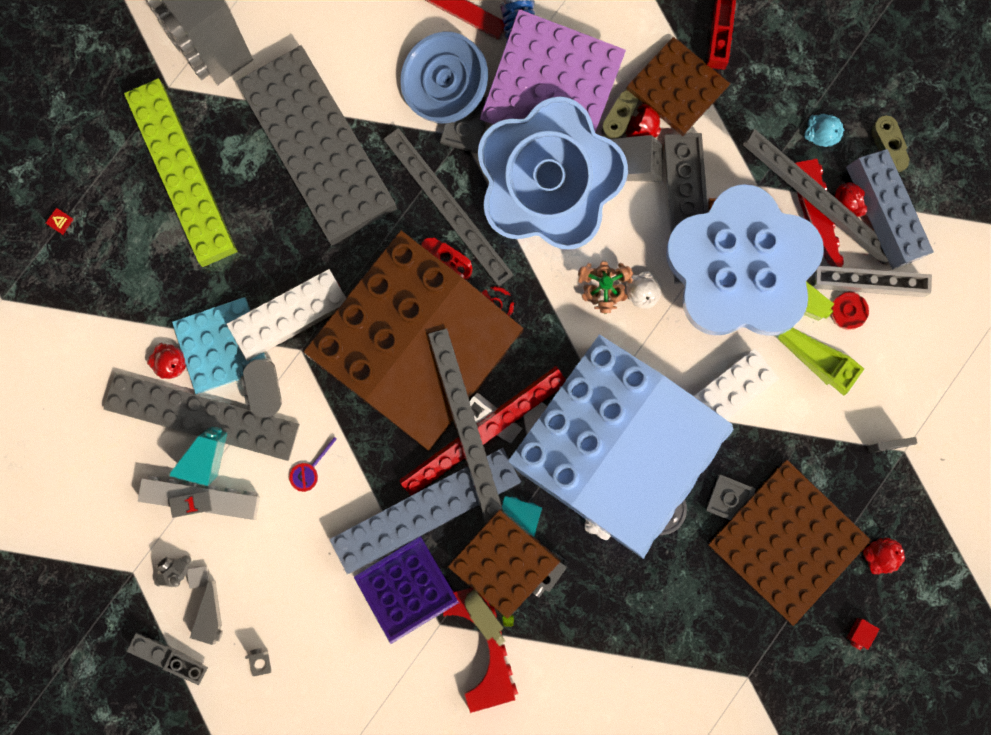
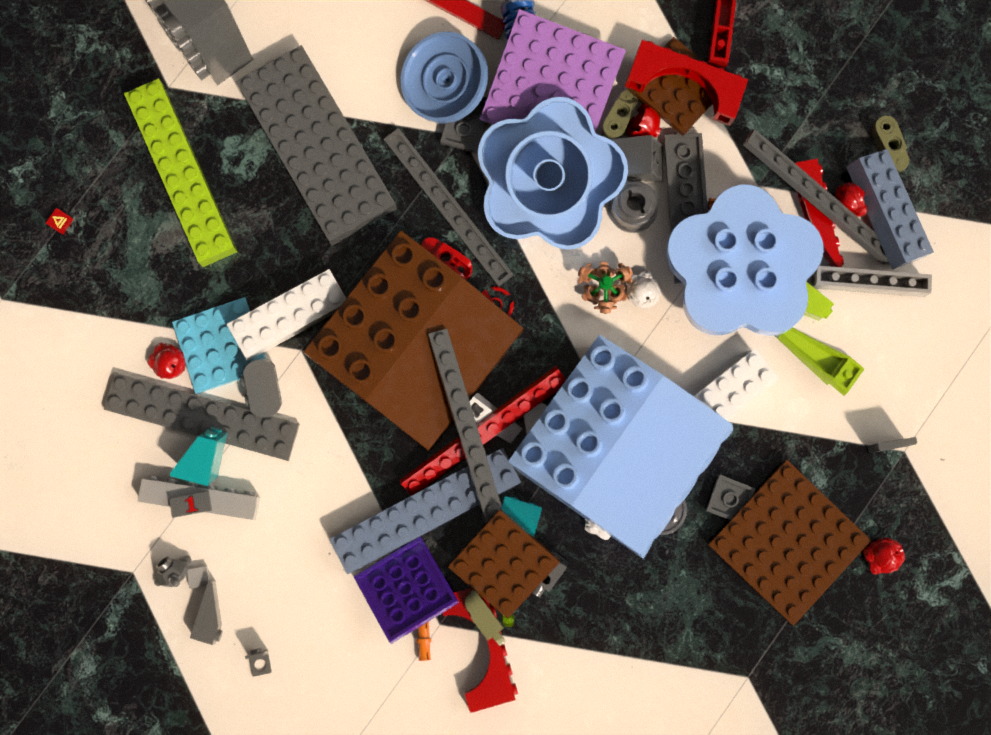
dark grey slope [127,632,208,686] -> none
piece [289,437,337,492] -> none
medium azure hair [804,114,844,147] -> none
red tile [831,292,869,330] -> none
red brick [846,618,880,651] -> none
none -> orange pin [416,621,432,661]
none -> flat silver wheel [608,181,658,233]
none -> red arch [625,40,748,126]

